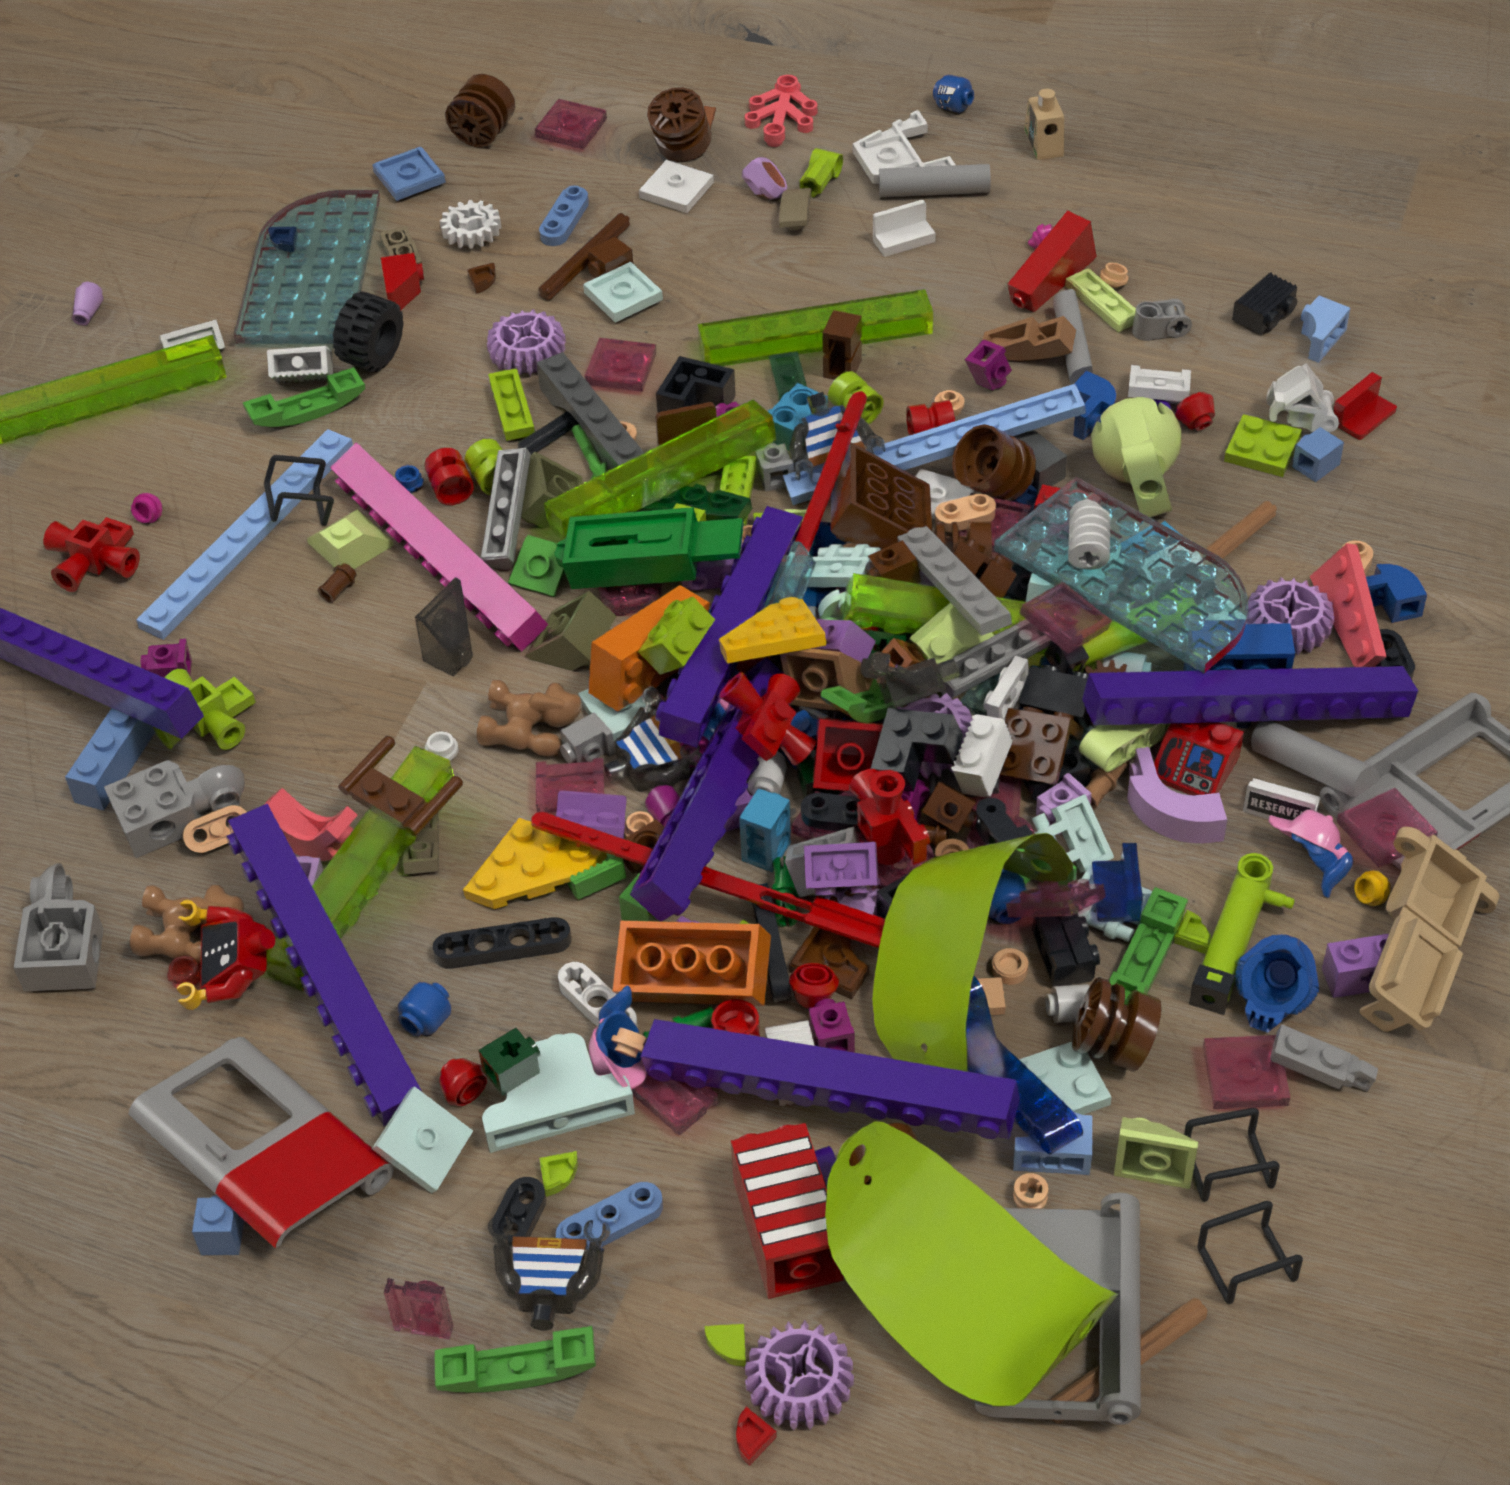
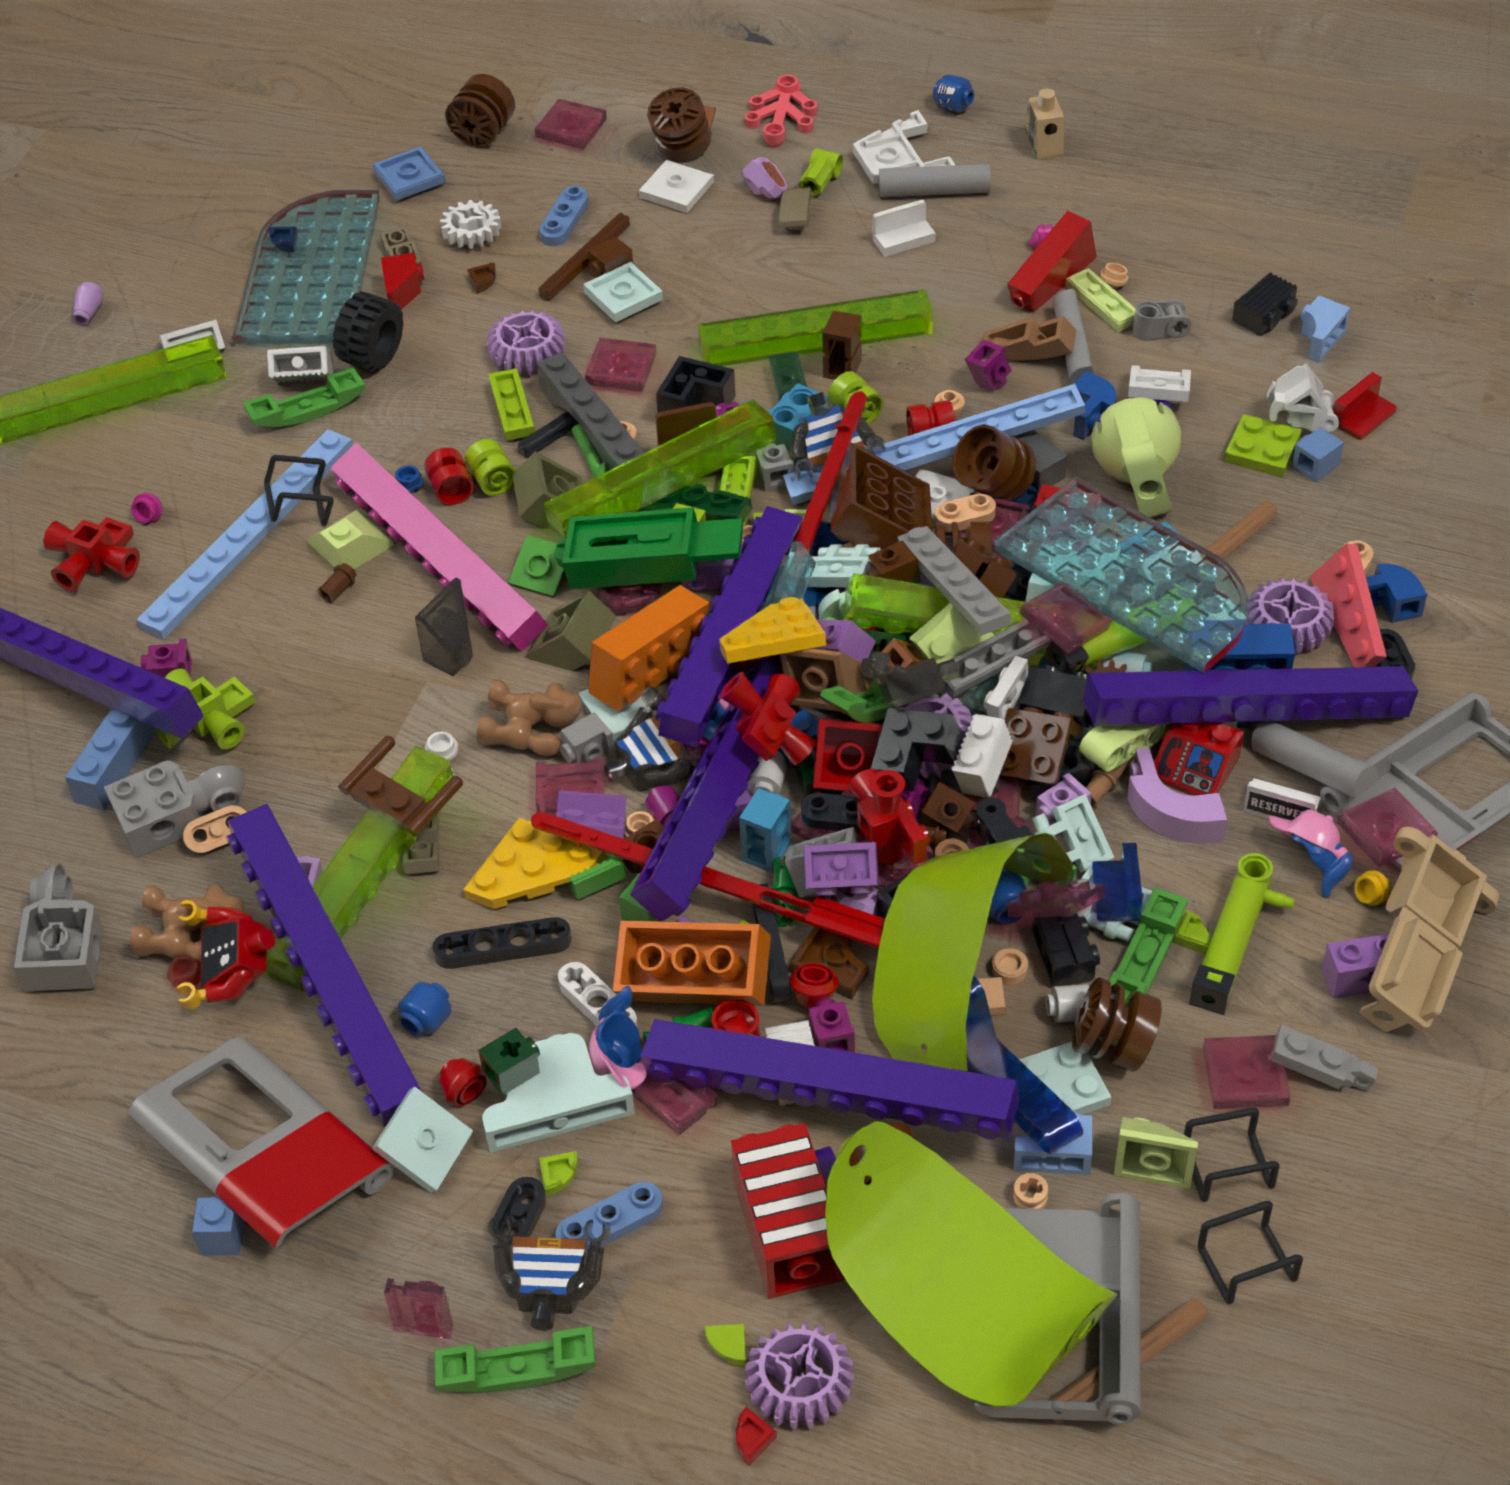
coral arch [264,788,358,861] -> none
light grey brick [481,448,531,570] -> none
light nougat plate [611,1028,647,1058] -> none
lime brick [638,597,715,675] -> none
white piece [1068,499,1111,570] -> none
red cone [1175,392,1215,431] -> none
blue helmet [1235,934,1319,1033] -> none

